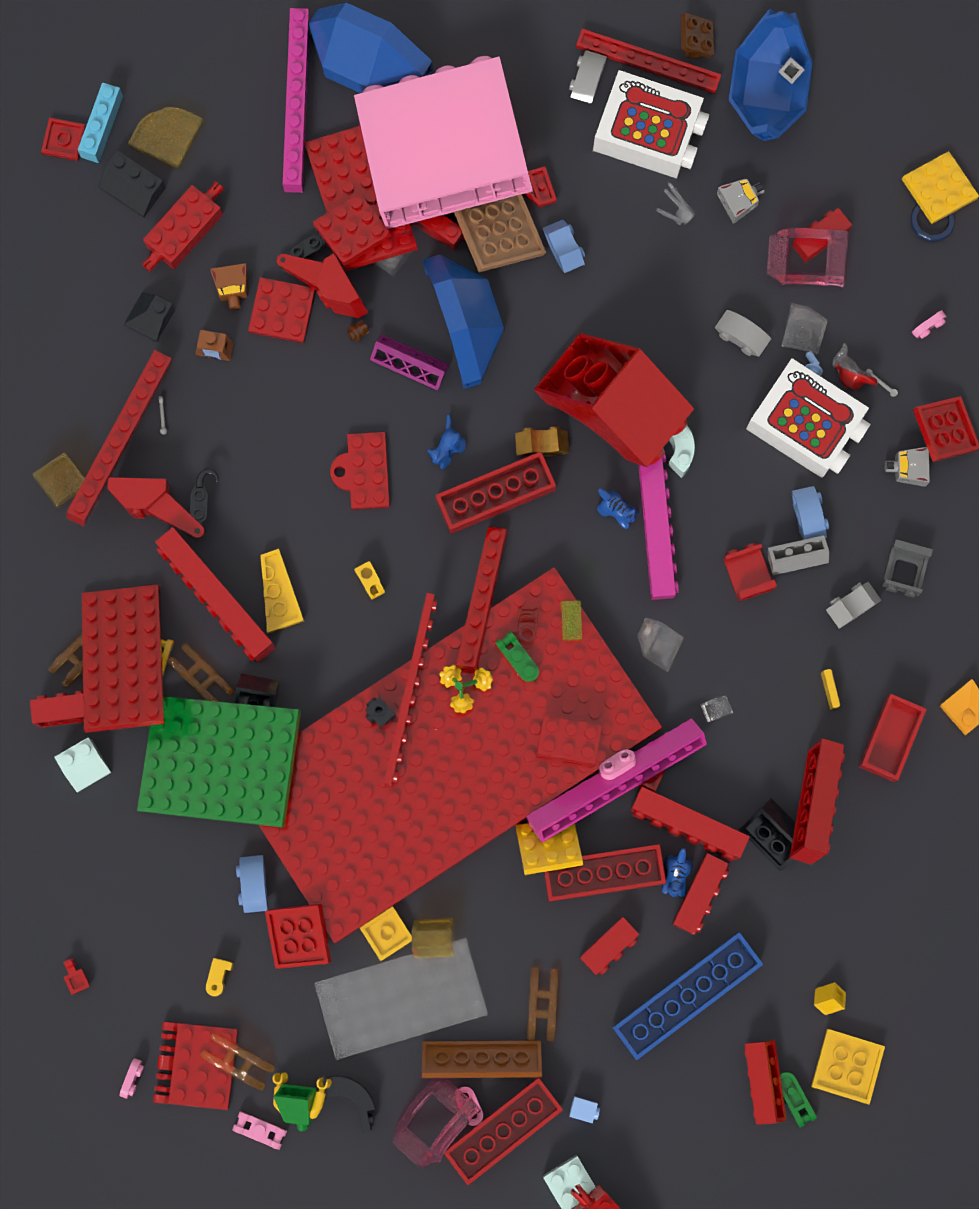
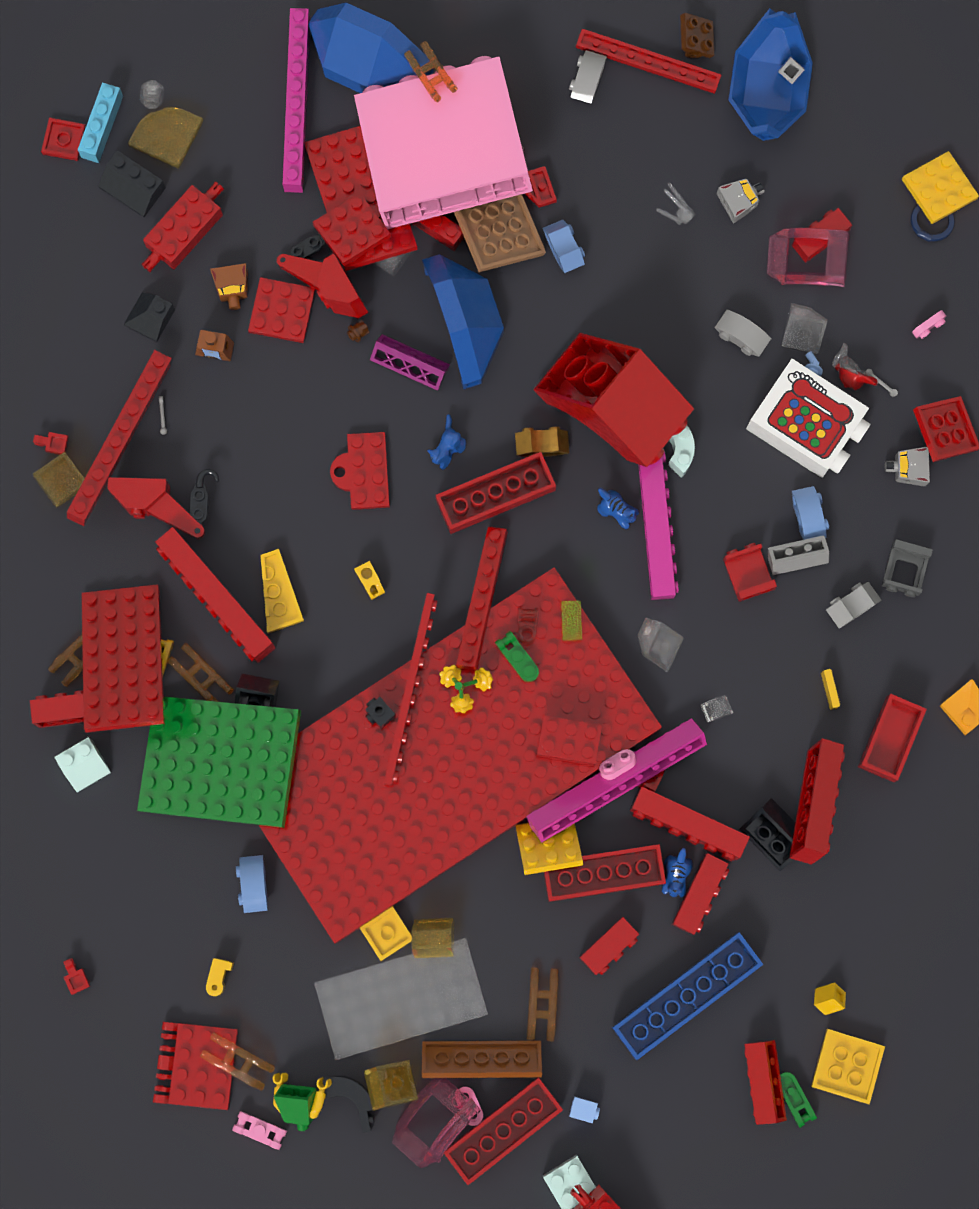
bright pink plate [119,1058,144,1099] -> none
red plate [265,904,332,969] -> none
brick [593,70,709,178] -> none
none -> red plate [33,432,69,455]
none -> clear head [140,80,164,109]
none -> clear yellow brick [364,1060,418,1111]
none -> clear orange piece [404,41,458,102]

